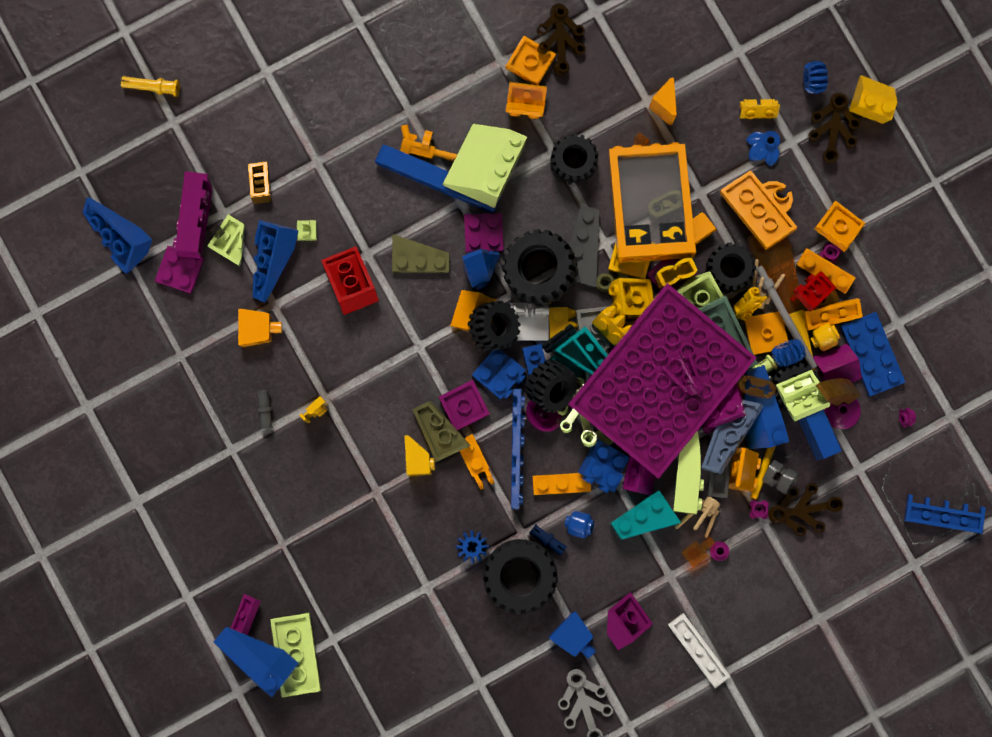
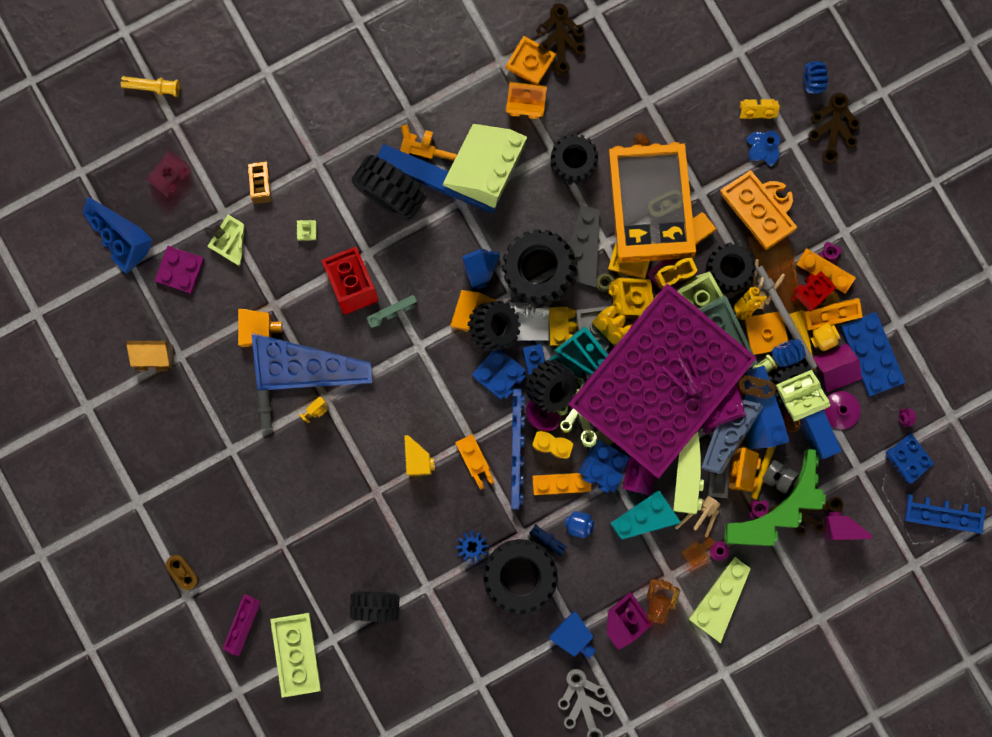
magenta wedge [173,171,213,259] -> none
blue wedge [213,627,299,697] -> none
blue wedge [252,220,298,302] -> none
olive wing [392,234,450,273] -> none
olive wing [412,401,471,462] -> none
magenta plate [439,380,490,430] -> none
magenta plate [464,213,503,253] -> none
black axle [542,324,576,354] -> none
light orange slope [649,78,677,125] -> none
white tile [668,613,731,688] -> none
light orange plate [814,200,866,252] -> none
pearl gold slope [816,378,861,406] -> none
yellow slope [849,75,897,124] -> none
none -> pearl gold slope [127,341,173,372]
none -> clear pink brick [146,150,190,197]
none -> pearl gold plate [166,555,198,590]
none -> blue wing [252,333,373,391]
none -> black tyre [350,591,400,622]
none -> black tyre [352,155,427,221]
none -> sand green hinge [366,295,417,328]
none -> yellow brick [532,431,573,459]
none -> clear orange piece [646,580,680,624]
none -> yellowish green wing [689,557,751,643]
none -> bright green arch [724,450,826,546]
none -> clear orange plate [783,413,802,432]
none -> magenta slope [824,512,872,540]
none -> blue hinge [885,433,934,484]

